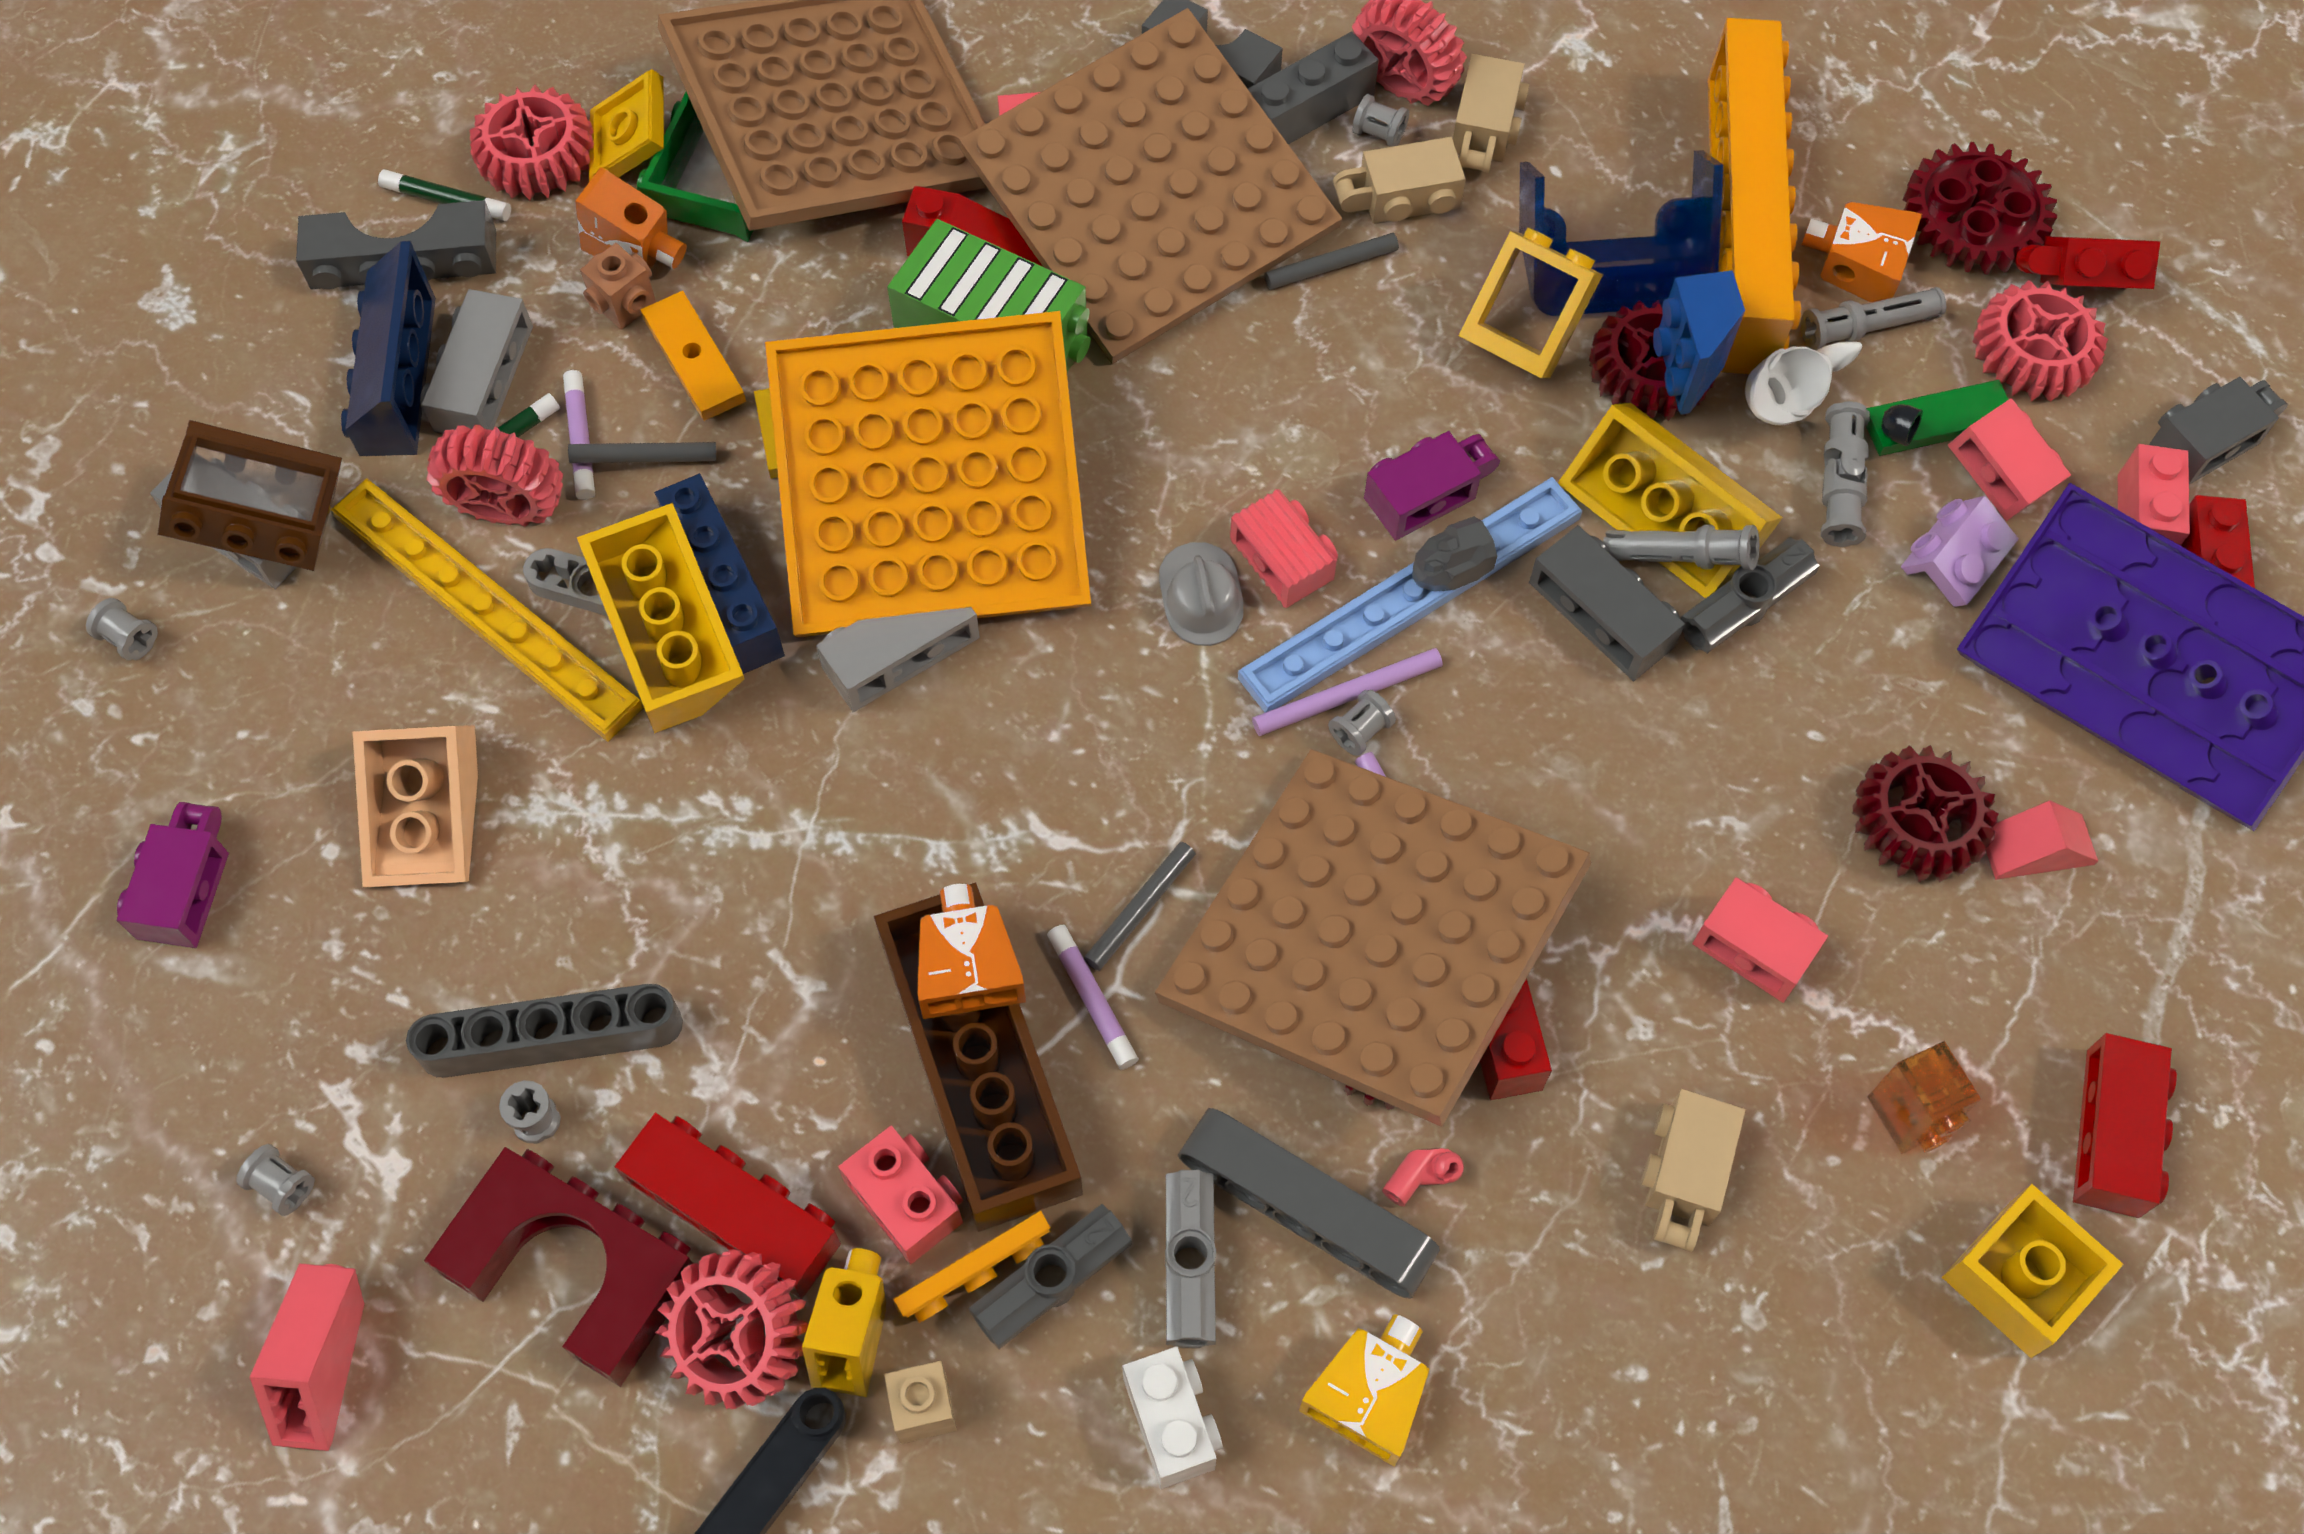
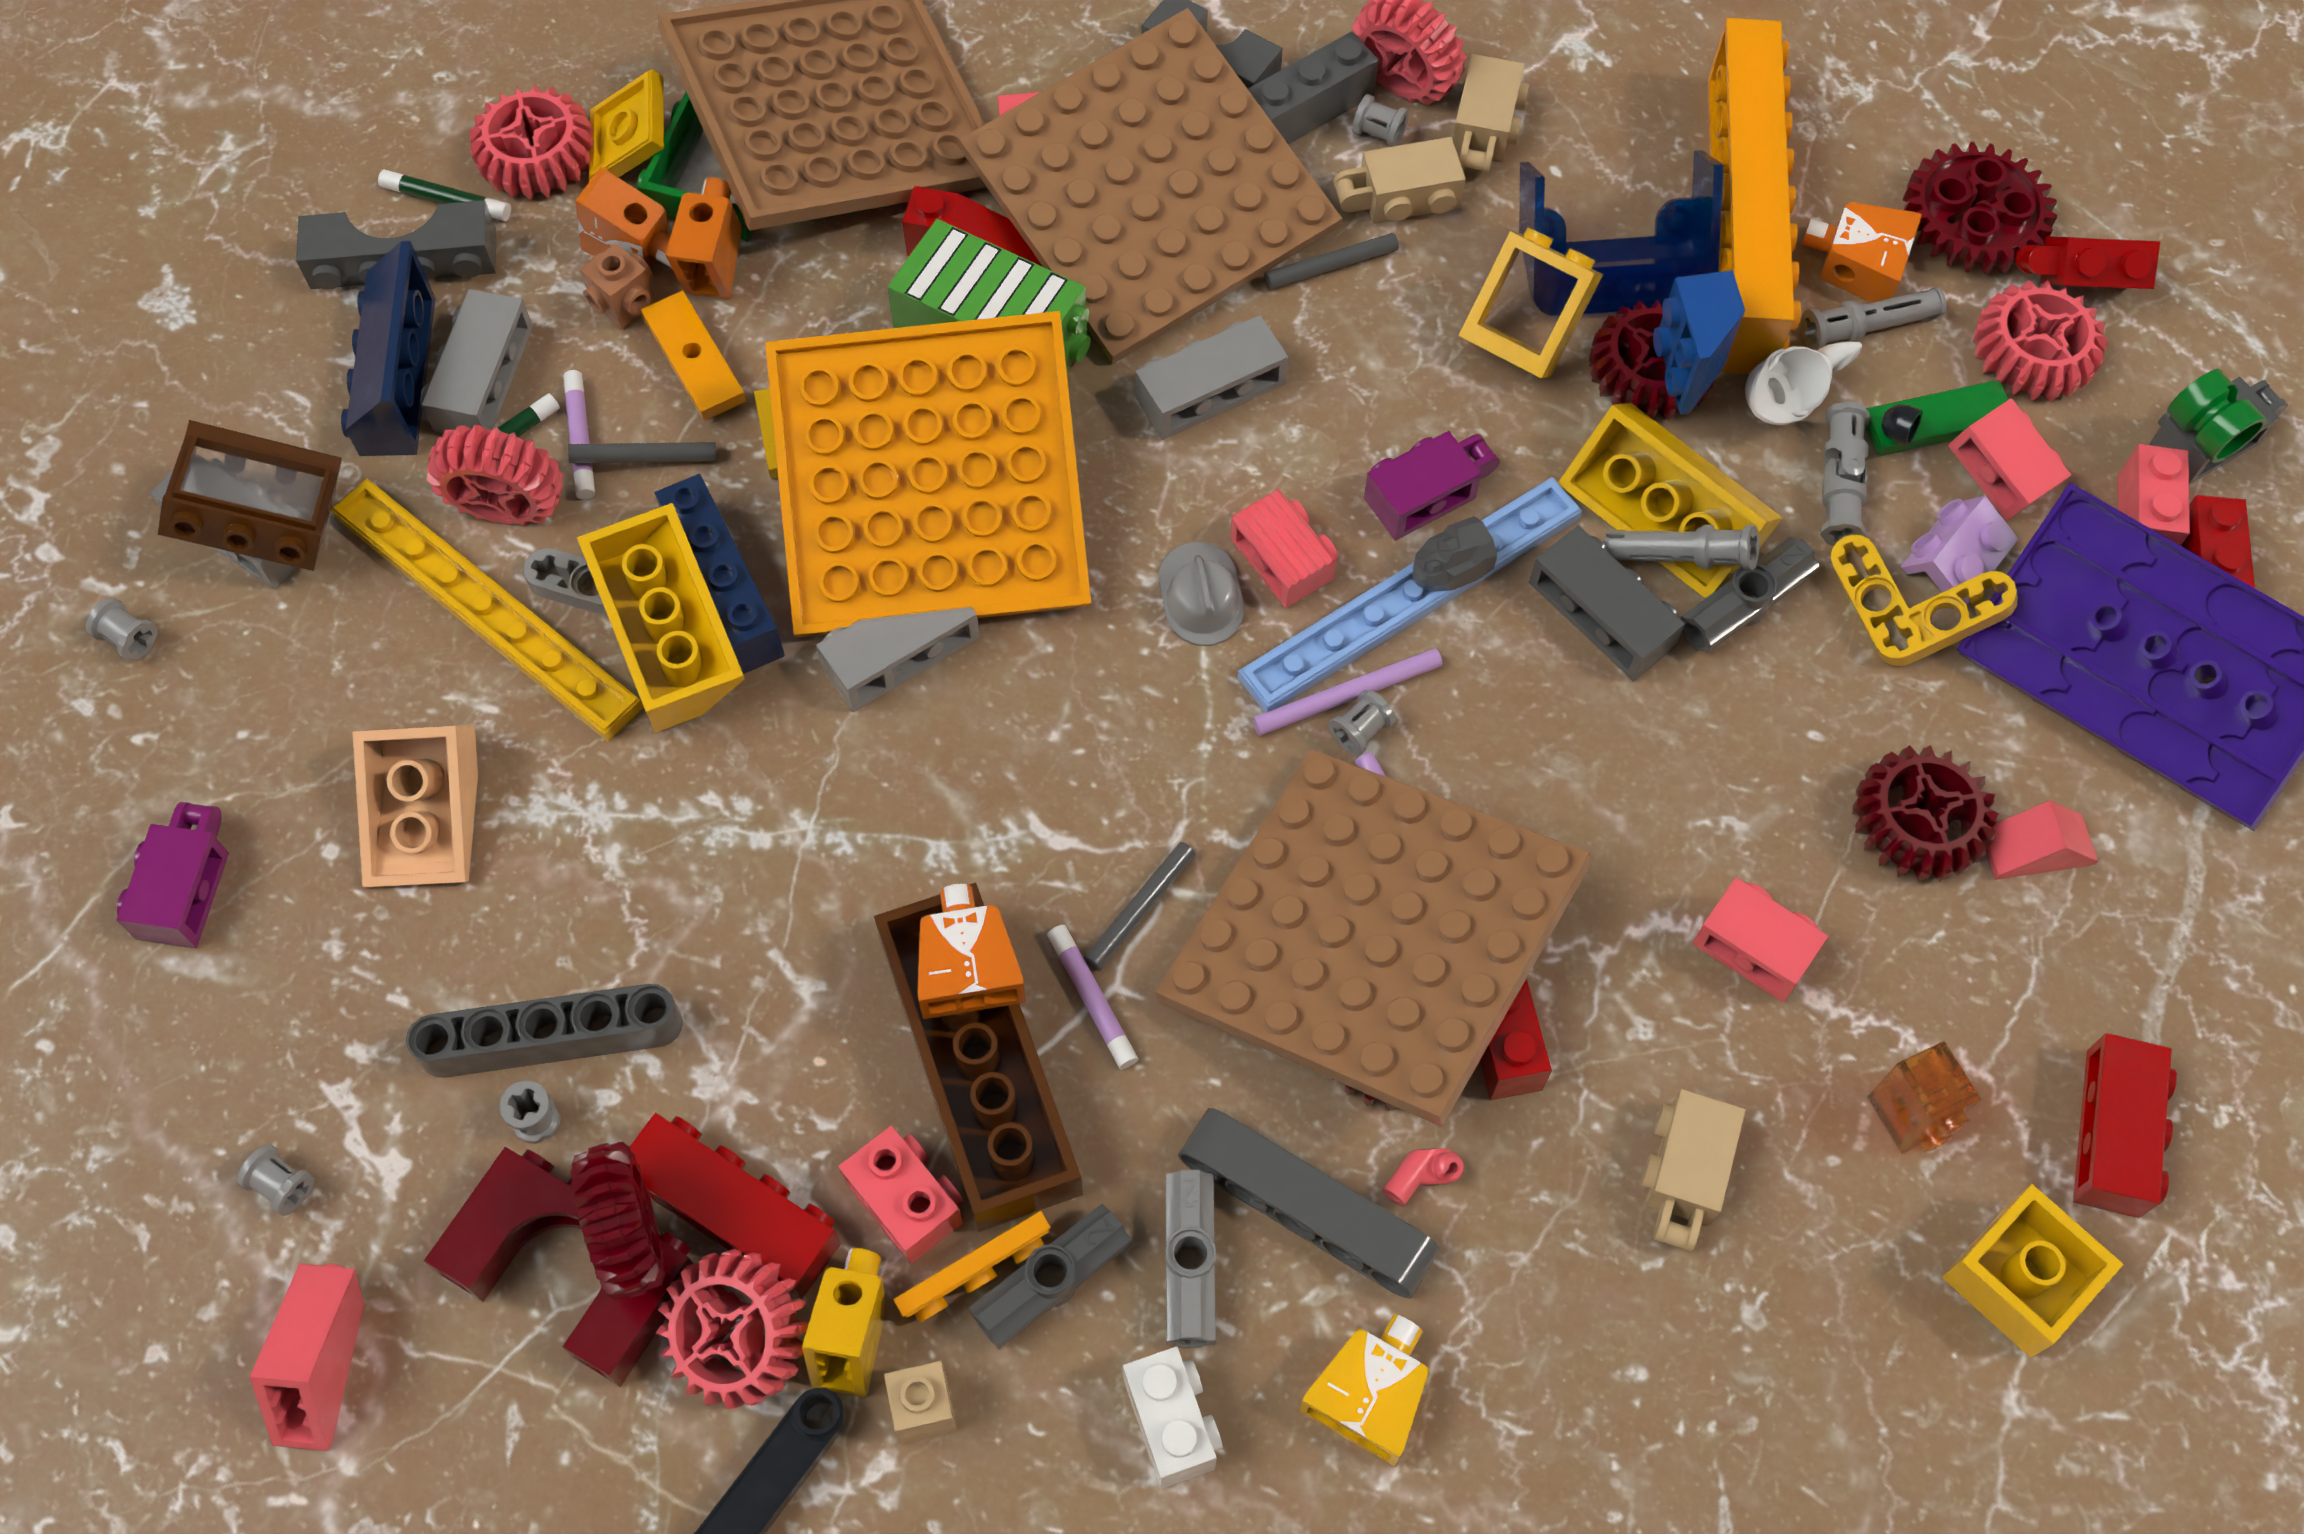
none -> dark red gear [570,1142,665,1300]
none -> orange torso [666,177,741,299]
none -> light grey brick [1135,315,1288,440]
none -> yellow beam [1831,535,2018,666]
none -> green wheel [2167,369,2267,463]

